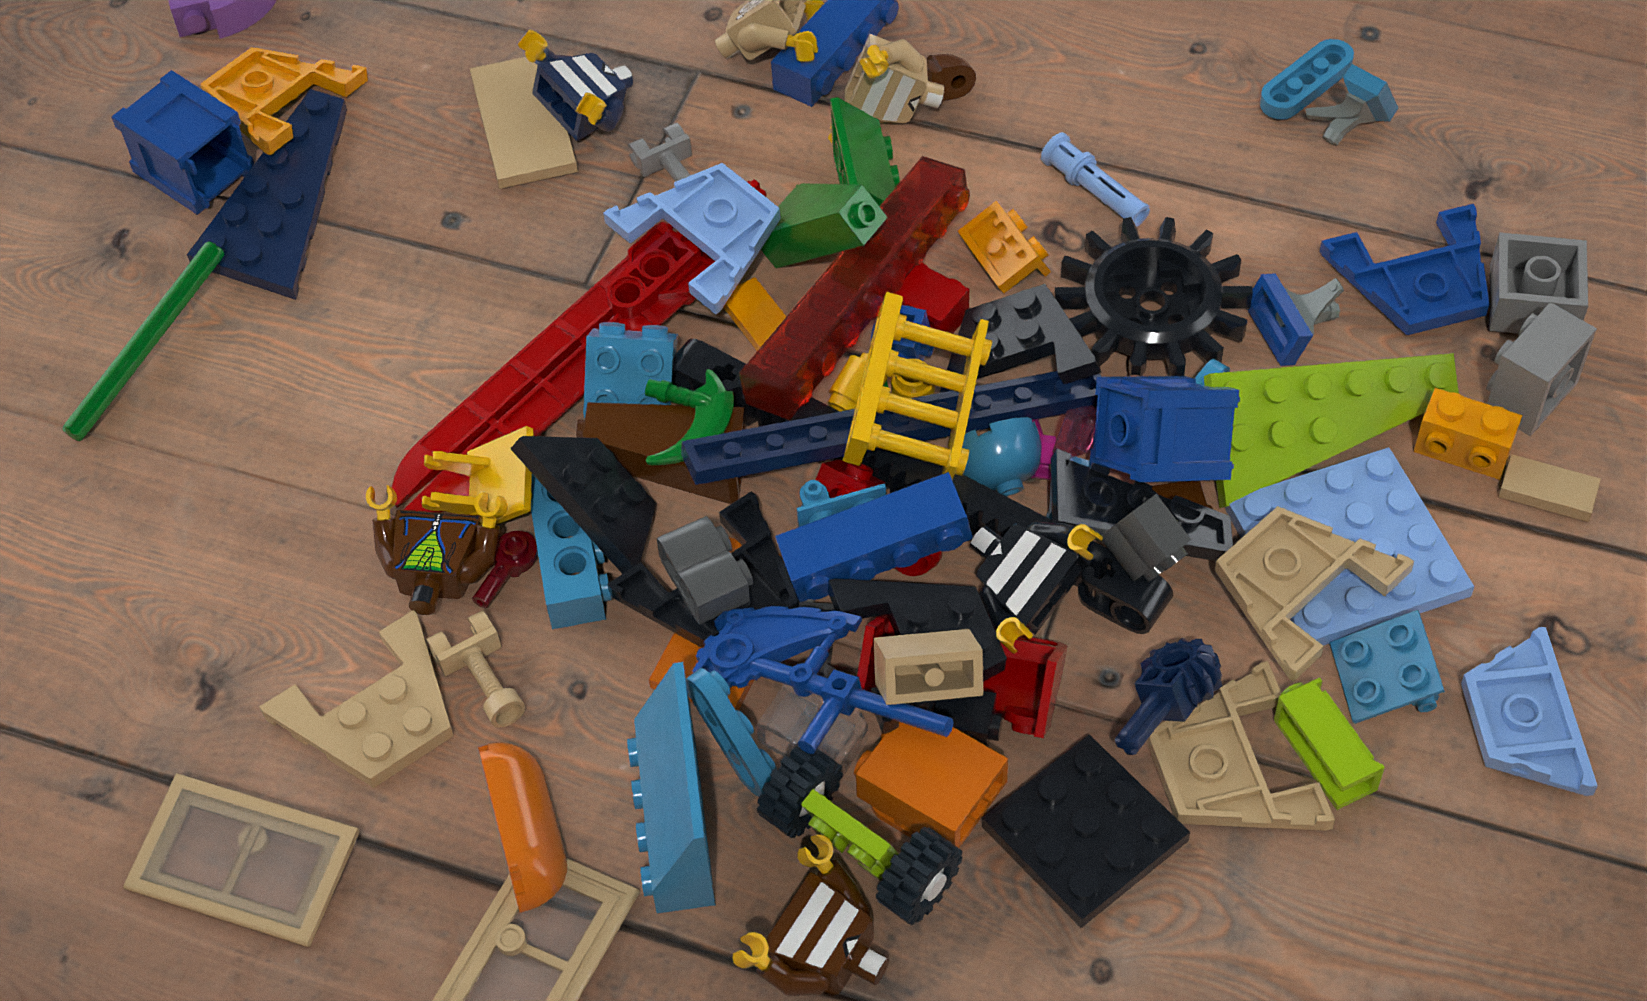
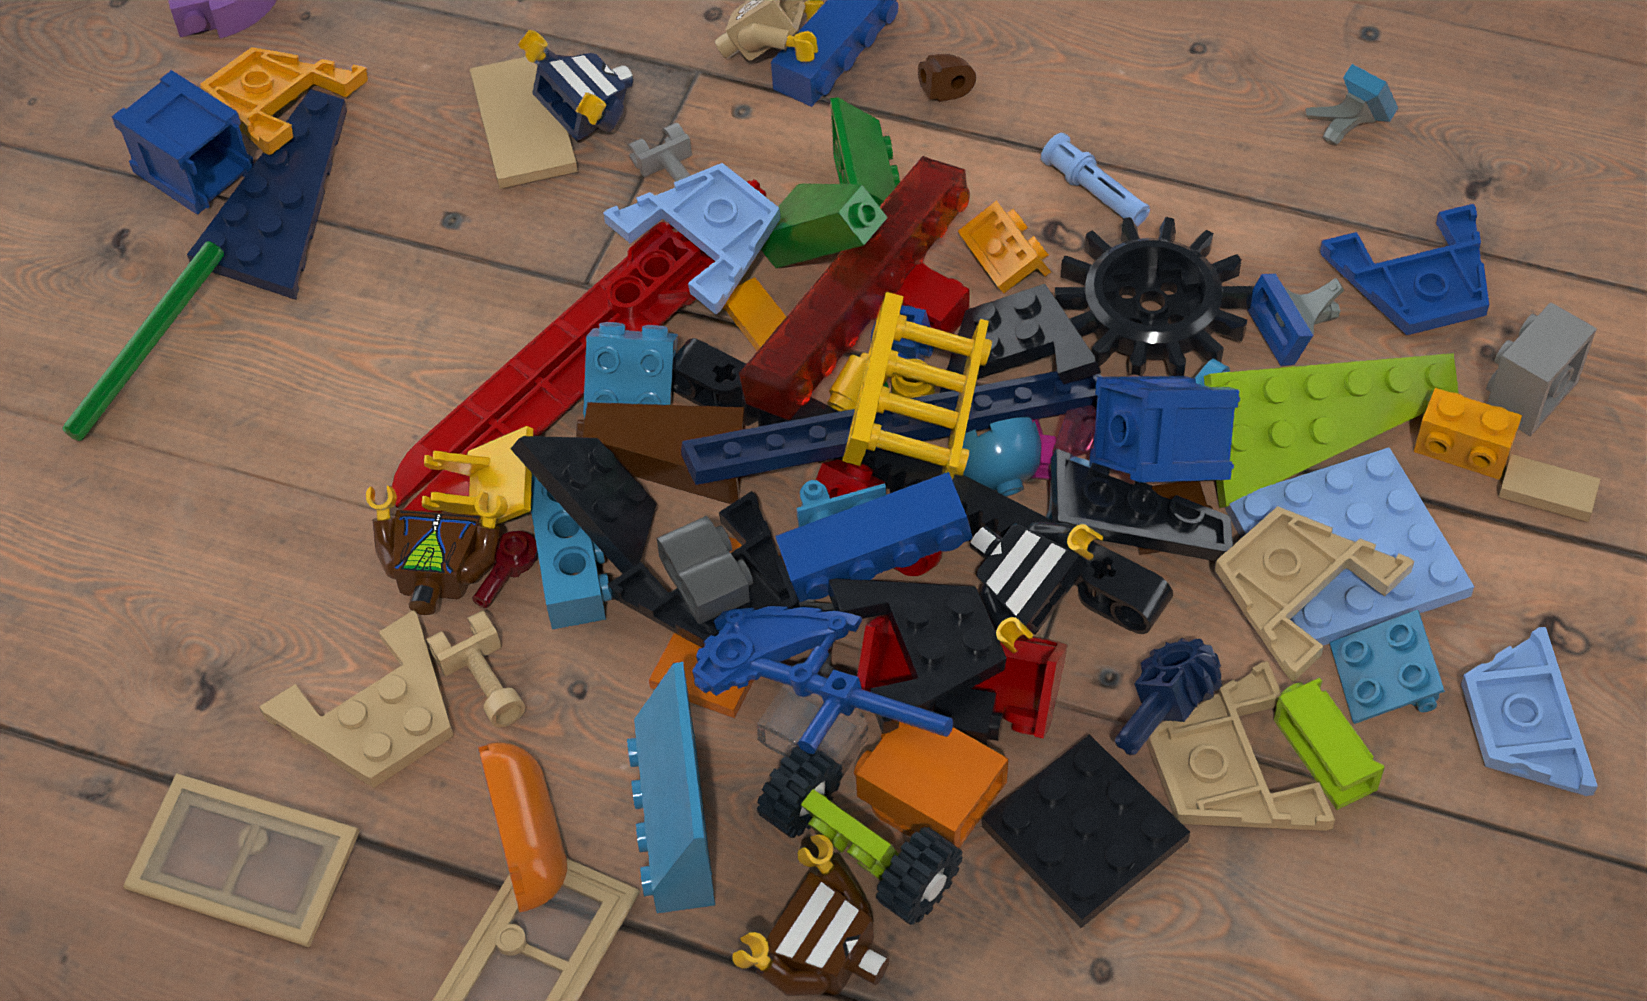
green piece [645,369,734,465] -> none
dark azure plate [686,668,777,797] -> none
tan torso [828,34,944,143] -> none
tan brick [874,629,983,705] -> none
dark grey brick [1102,494,1191,582] -> none
dark azure plate [1260,39,1354,119] -> none
light grey brick [1489,232,1588,334] -> none

